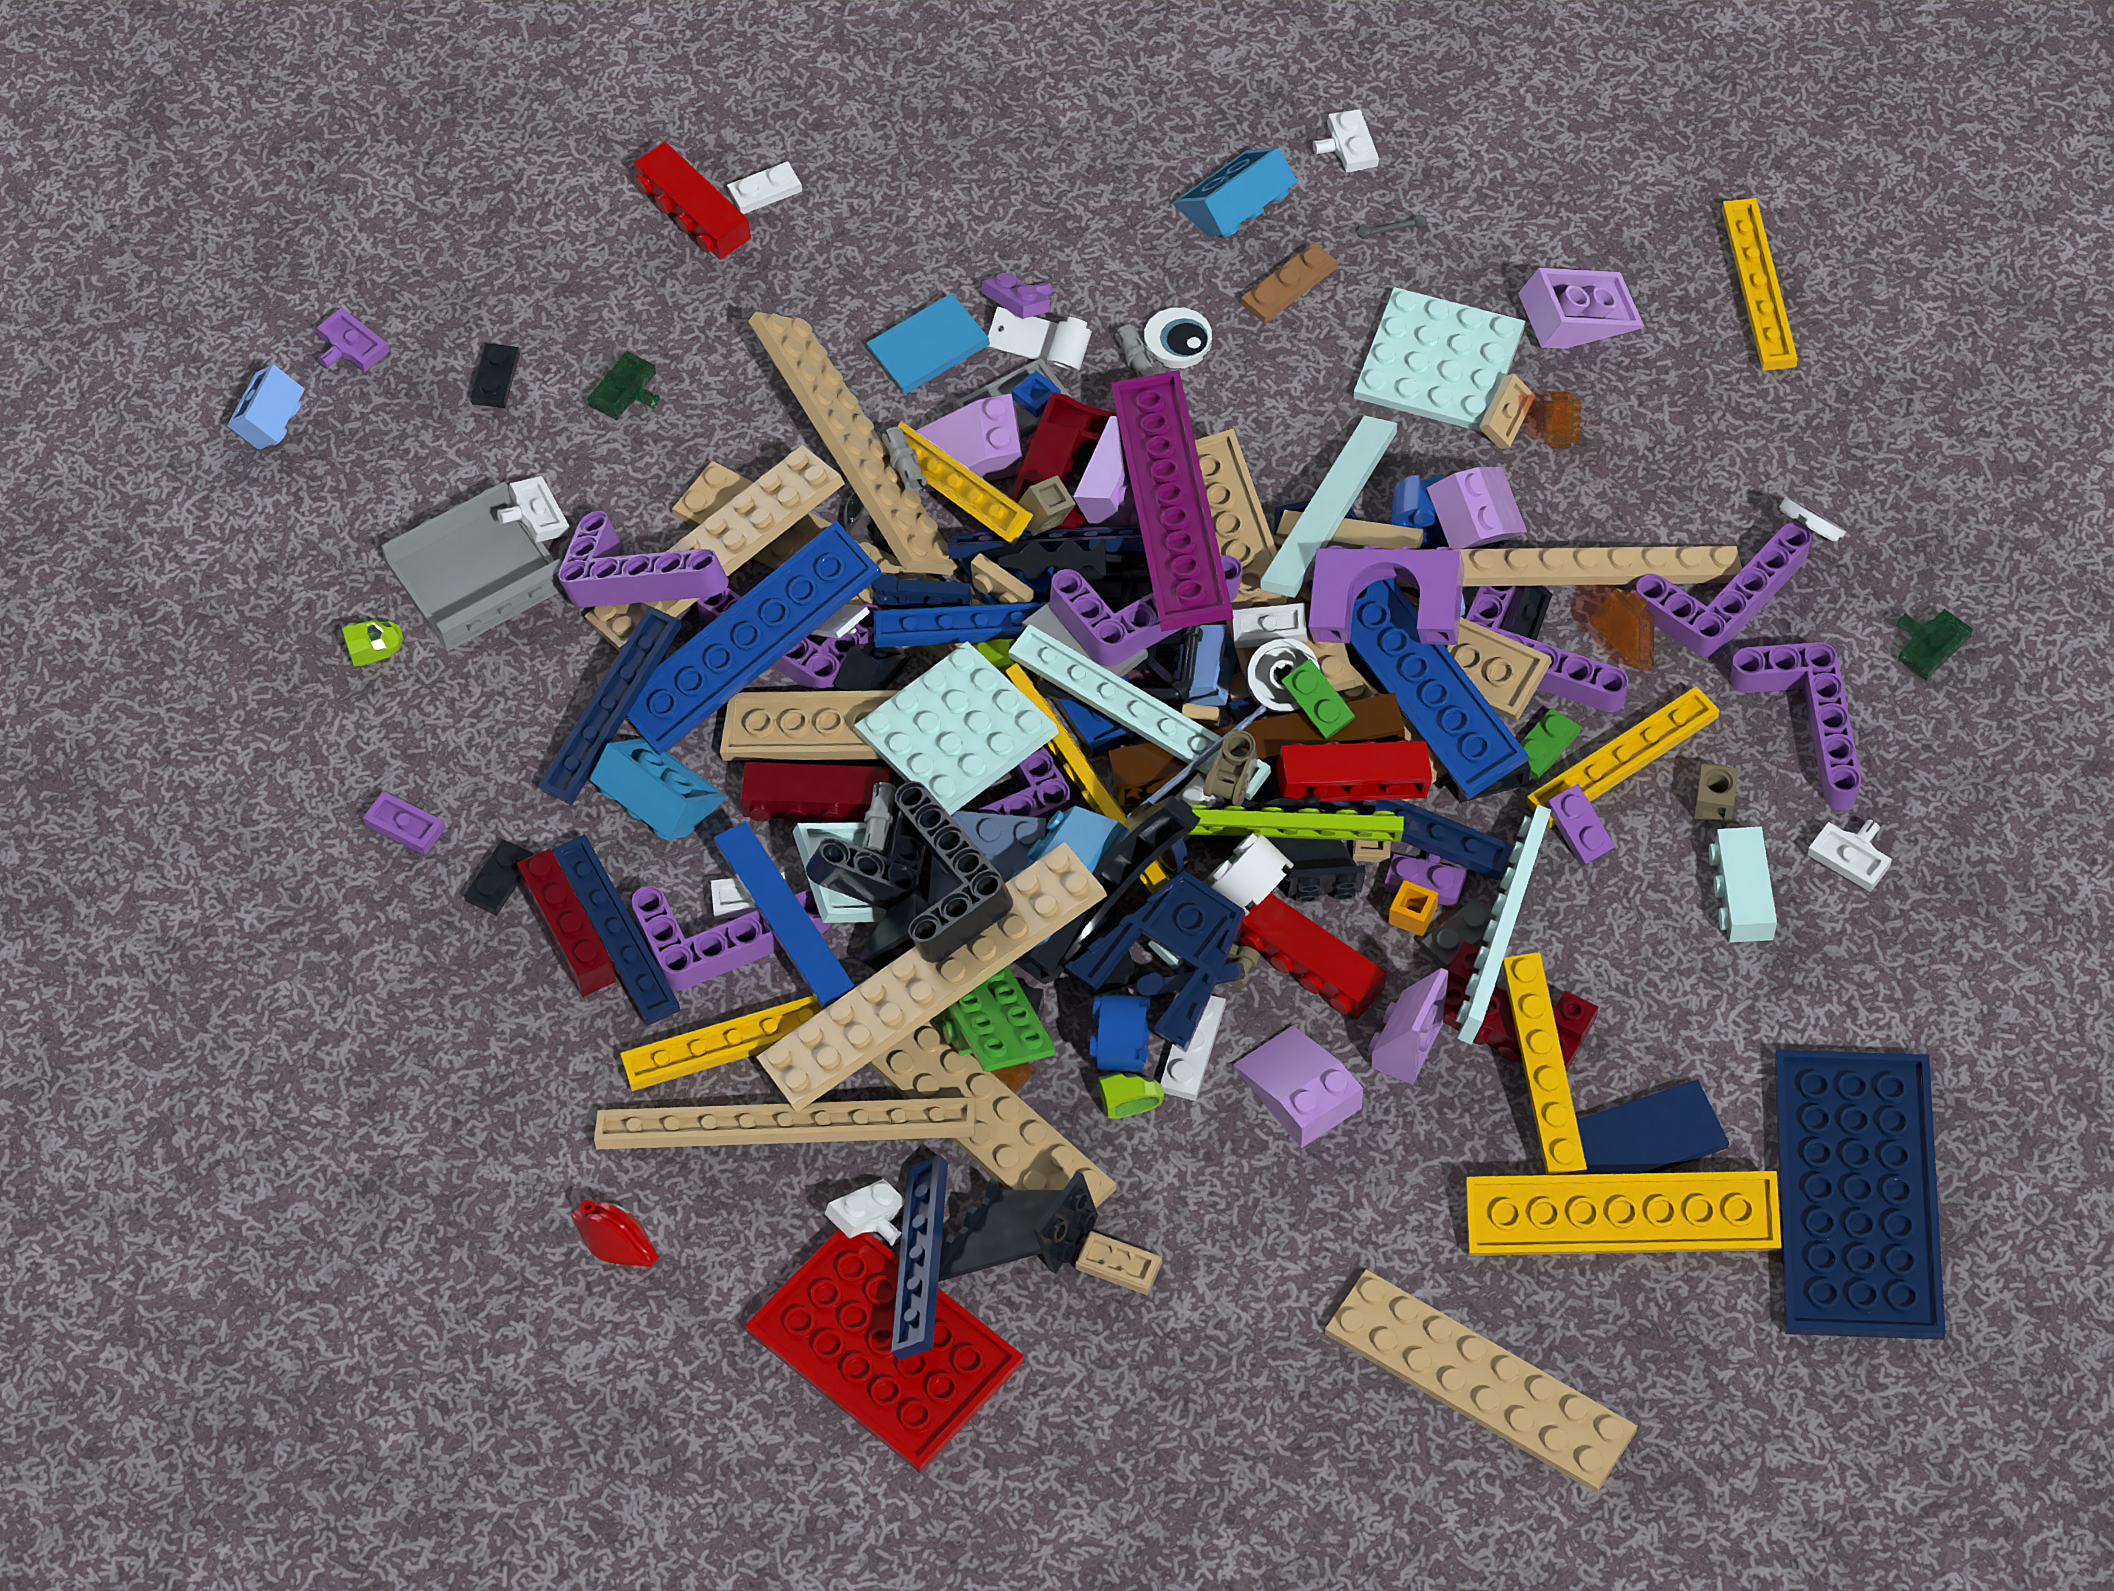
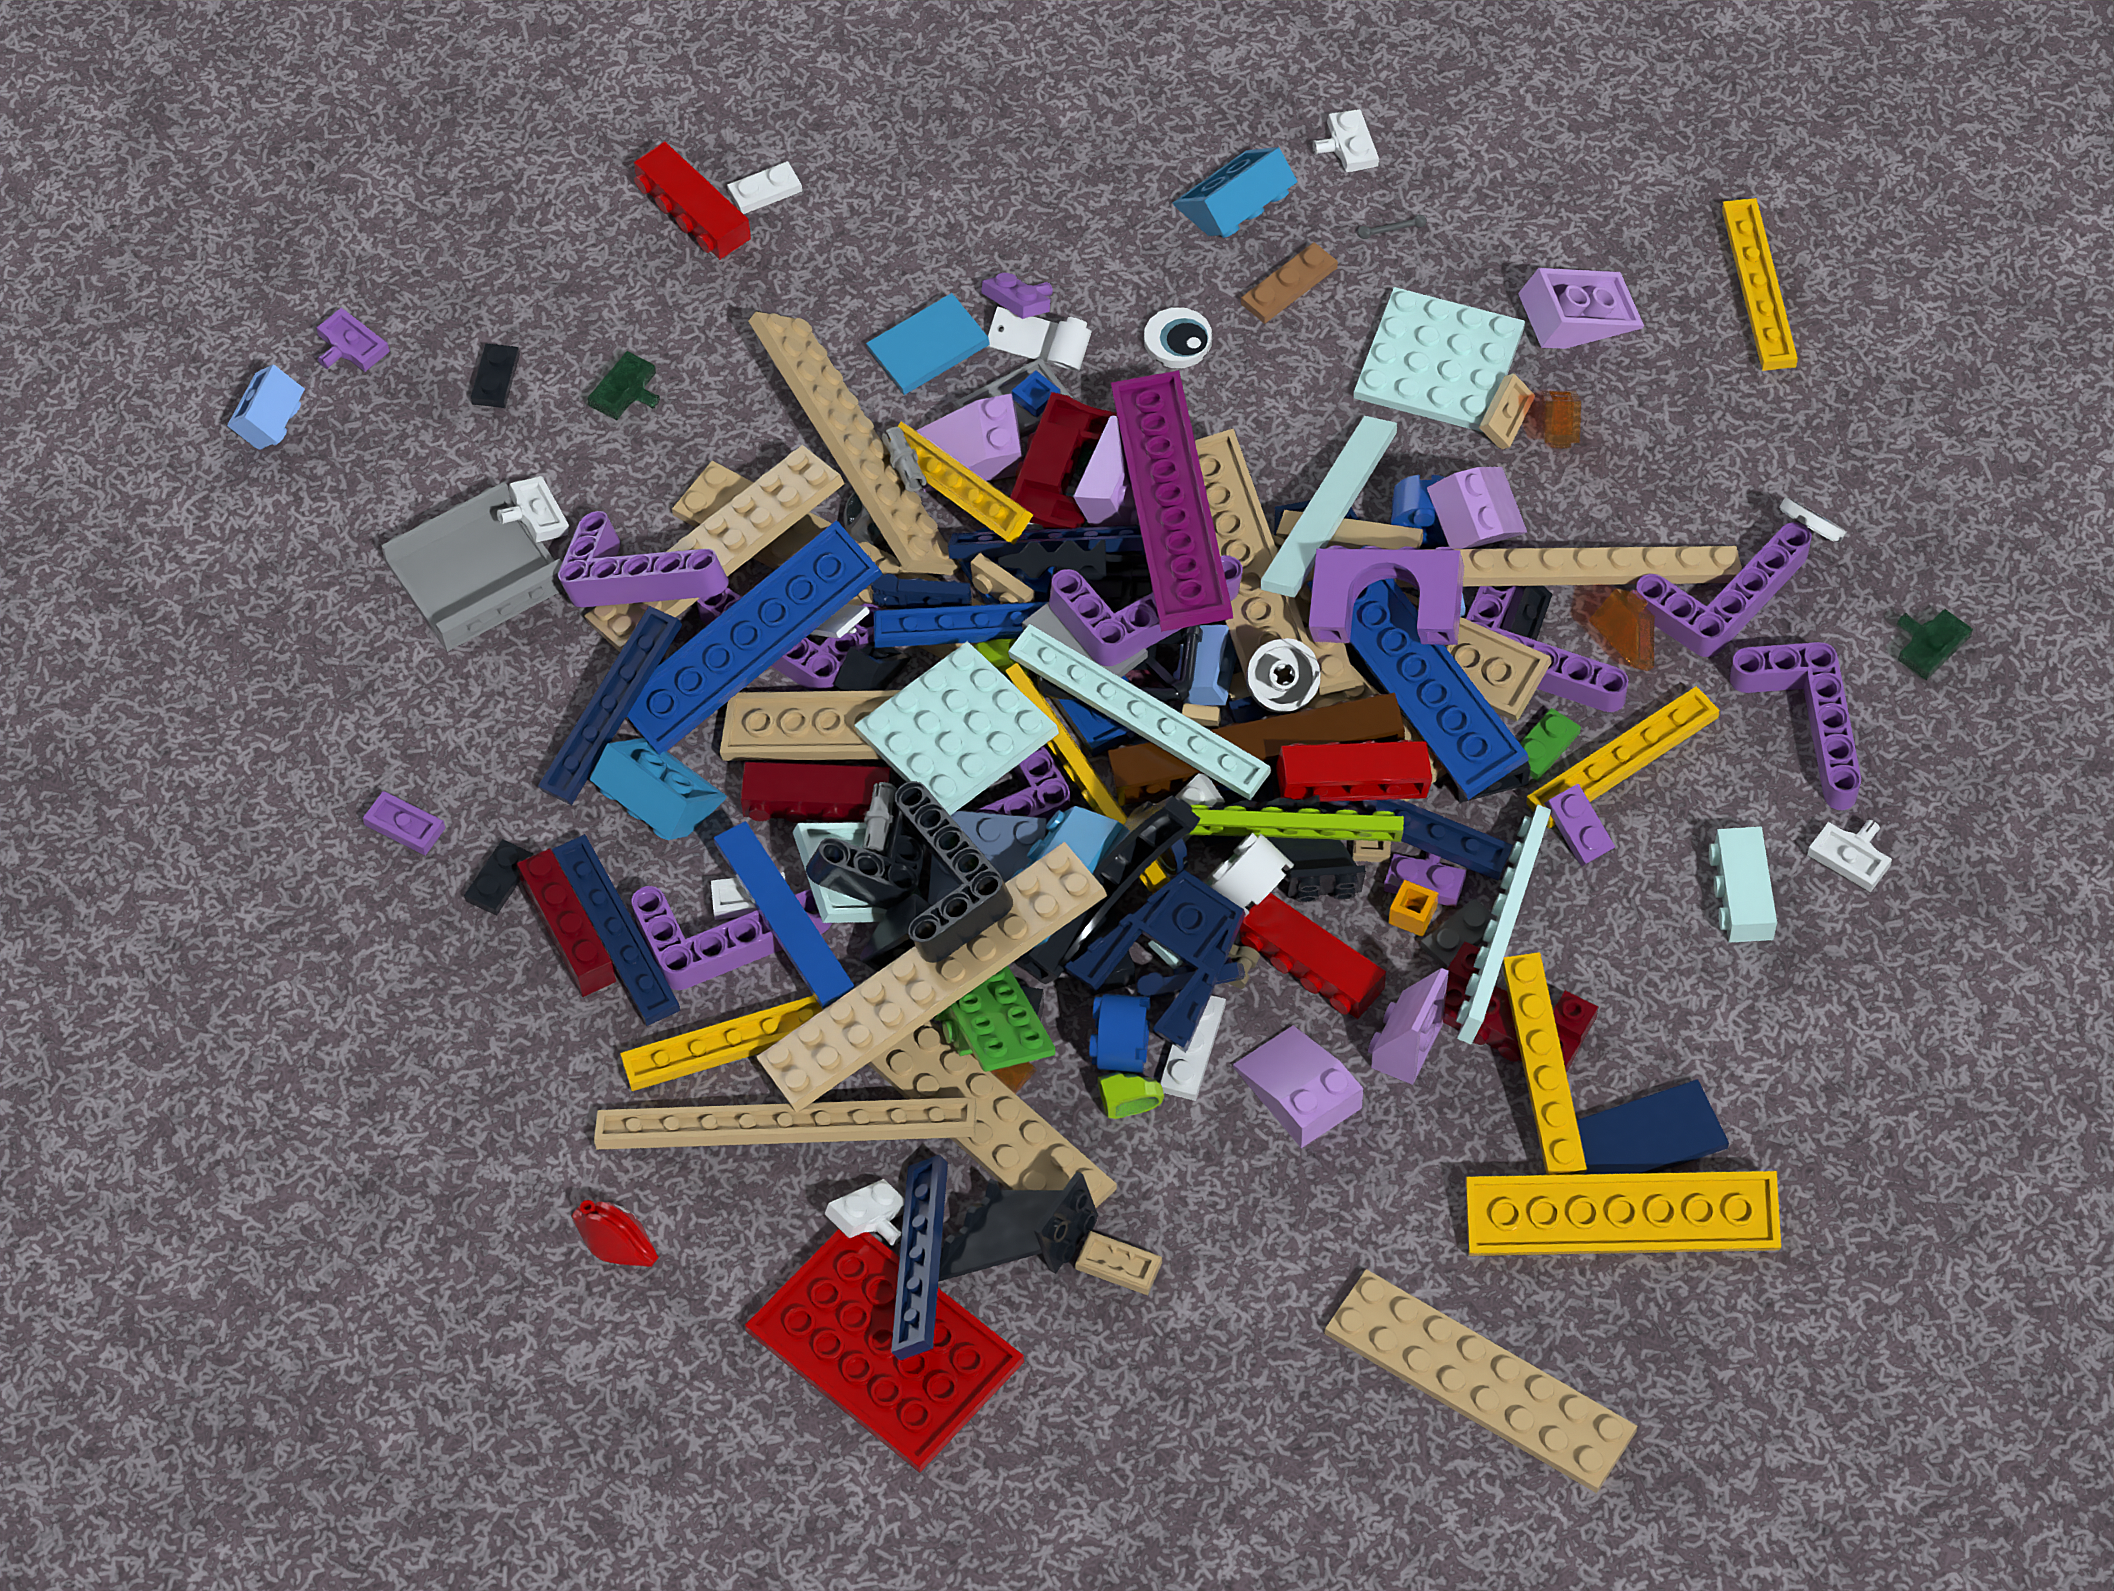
lime rock [341,620,403,666] -> none
dark tan brick [1018,475,1076,536] -> none
light grey pin [1115,324,1160,378] -> none
sand blue piece [1126,704,1267,819] -> none
dark tan piece [1203,730,1258,807] -> none
white plate [1232,603,1308,649] -> none
bright green plate [1281,658,1355,740] -> none
dark tan brick [1694,764,1738,823] -> none
dark blue plate [1774,1050,1946,1340] -> none

